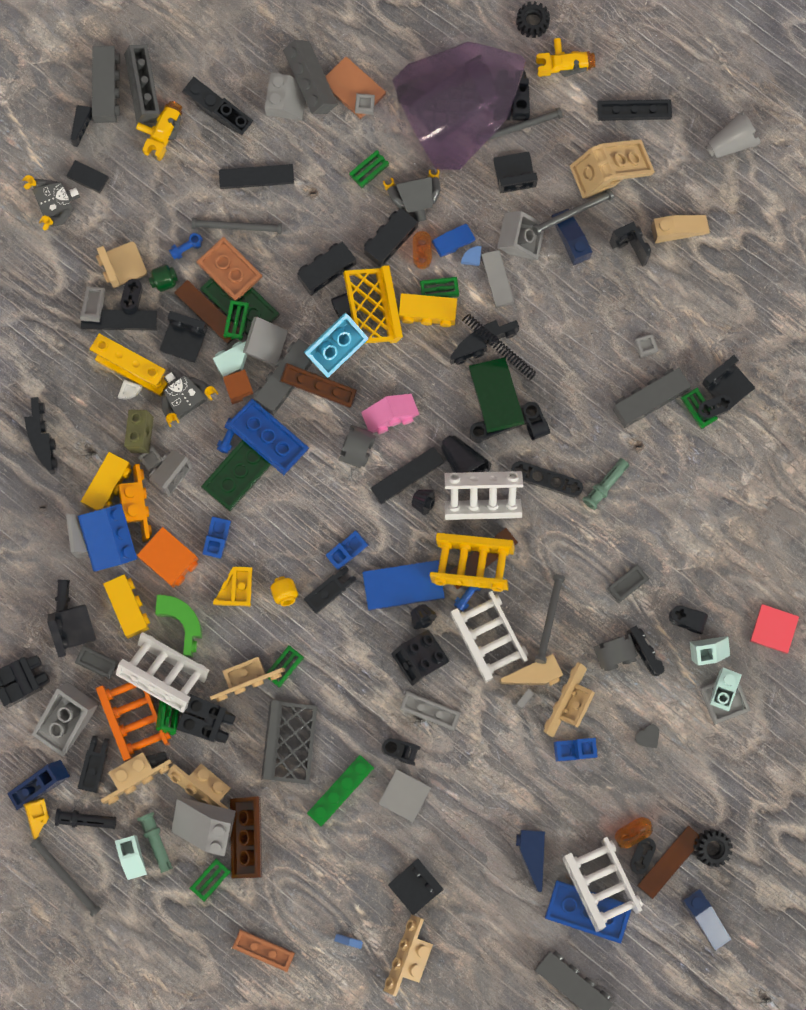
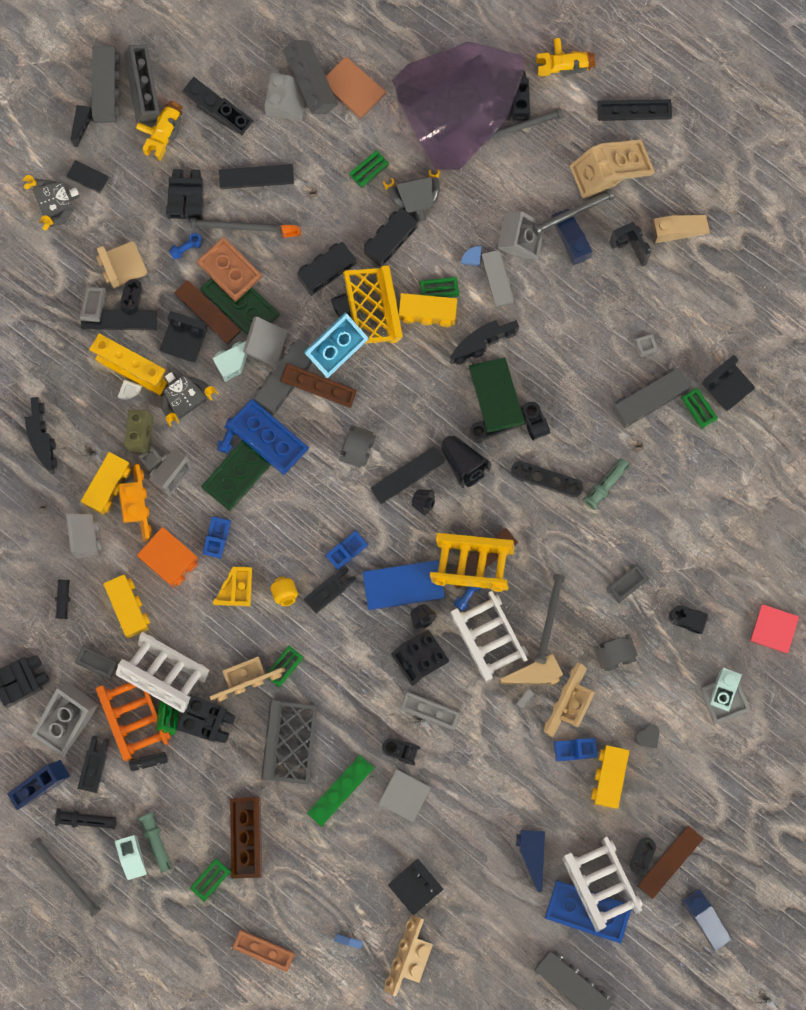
yellow tile [24,798,49,839] -> none
black bracket [47,604,96,658] -> none
blue slope [77,503,137,572] -> none
tan bracket [101,752,173,805] -> none
dark green head [149,264,178,292] -> none
bright green arch [155,595,202,657] -> none
tan bracket [167,764,231,809] -> none
light grey slope [171,797,236,856] -> none
green tile [223,300,249,340] -> none
dark orange piece [223,369,254,405] -> none
light grey tile [355,93,375,115] -> none
bright pink brick [361,394,419,434] -> none
clear orange plate [413,231,432,269] -> none
blue slope [432,224,476,257] -> none
white fence [444,471,523,520] -> none
black piece [462,314,536,380] -> none
black bracket [493,152,538,193] -> none
black tyre [516,1,550,38] -> none
clear orange plate [615,817,653,848] -> none
black hinge [627,625,665,677] -> none
light aqua slope [690,636,730,666] -> none
black tyre [693,829,733,867] -> none
black beam [697,395,733,420] -> none
light grey cone [706,111,761,158] -> none
none -> black hips [166,169,204,220]
none -> orange tile [281,225,301,238]
none -> yellow brick [591,745,630,809]

